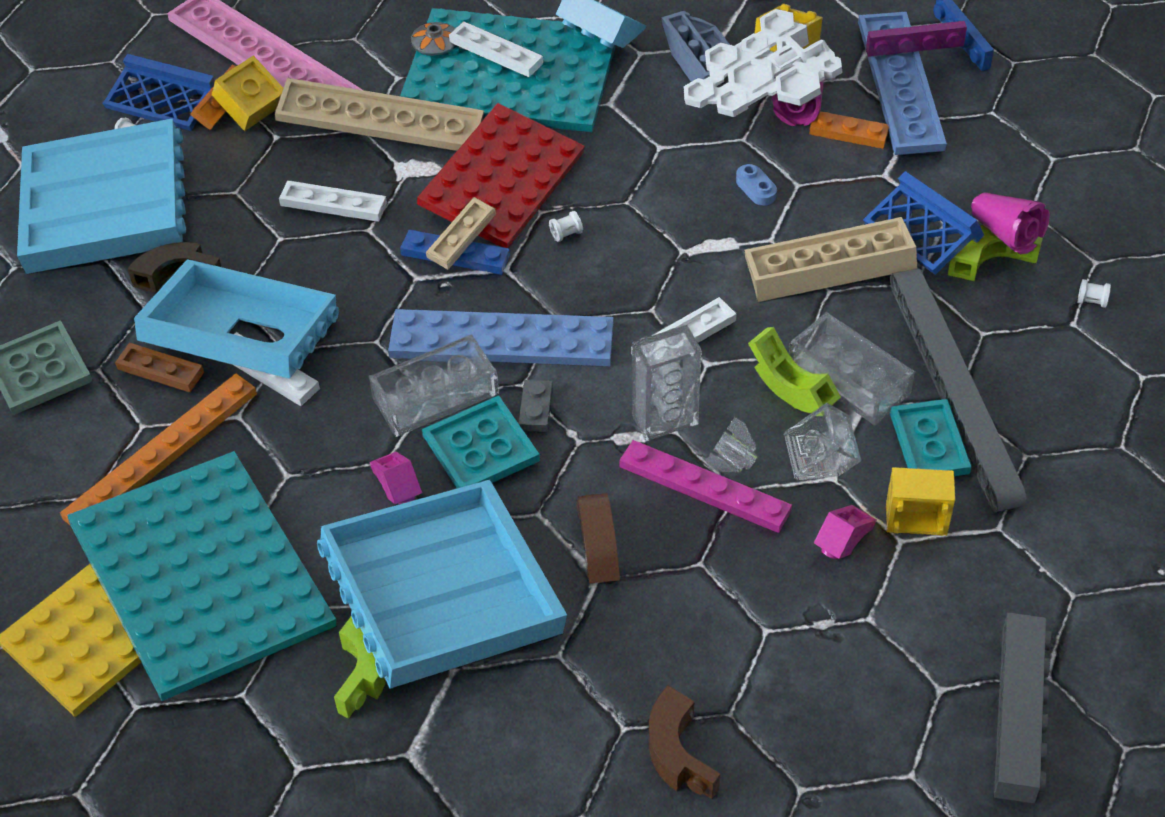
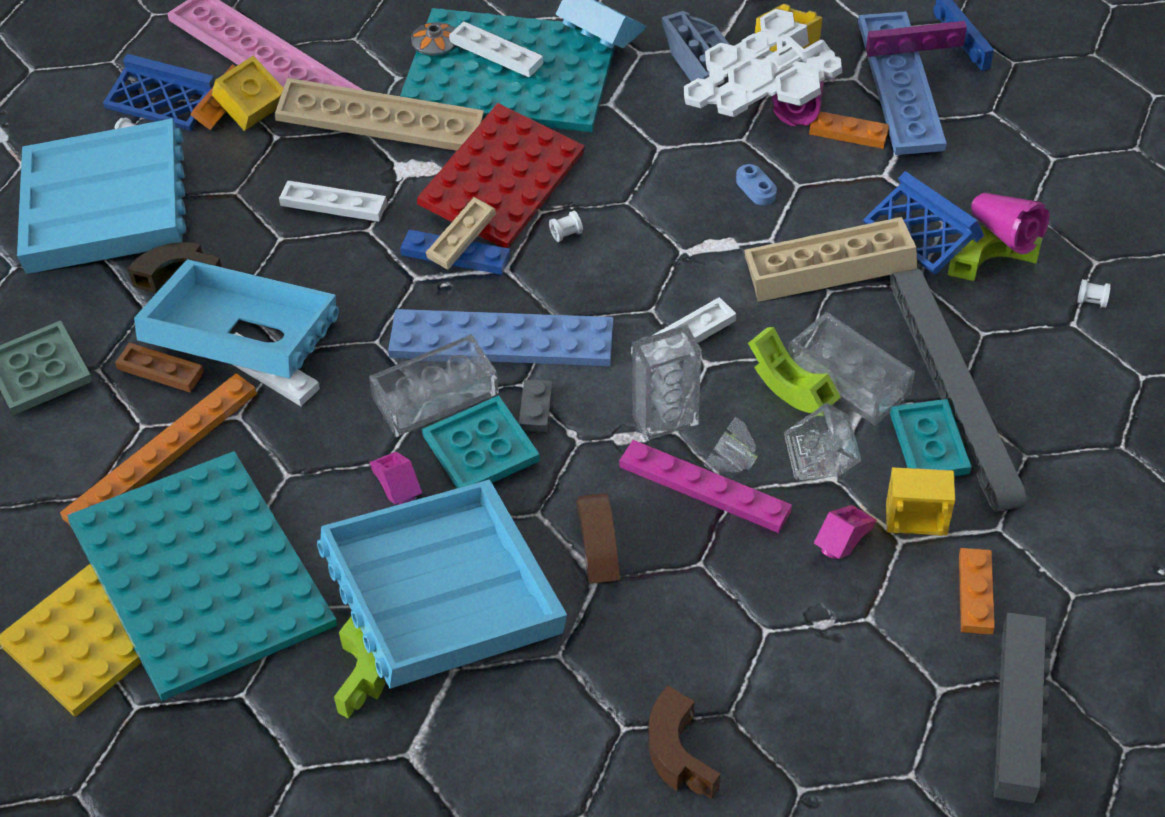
none -> orange plate [959,548,994,635]

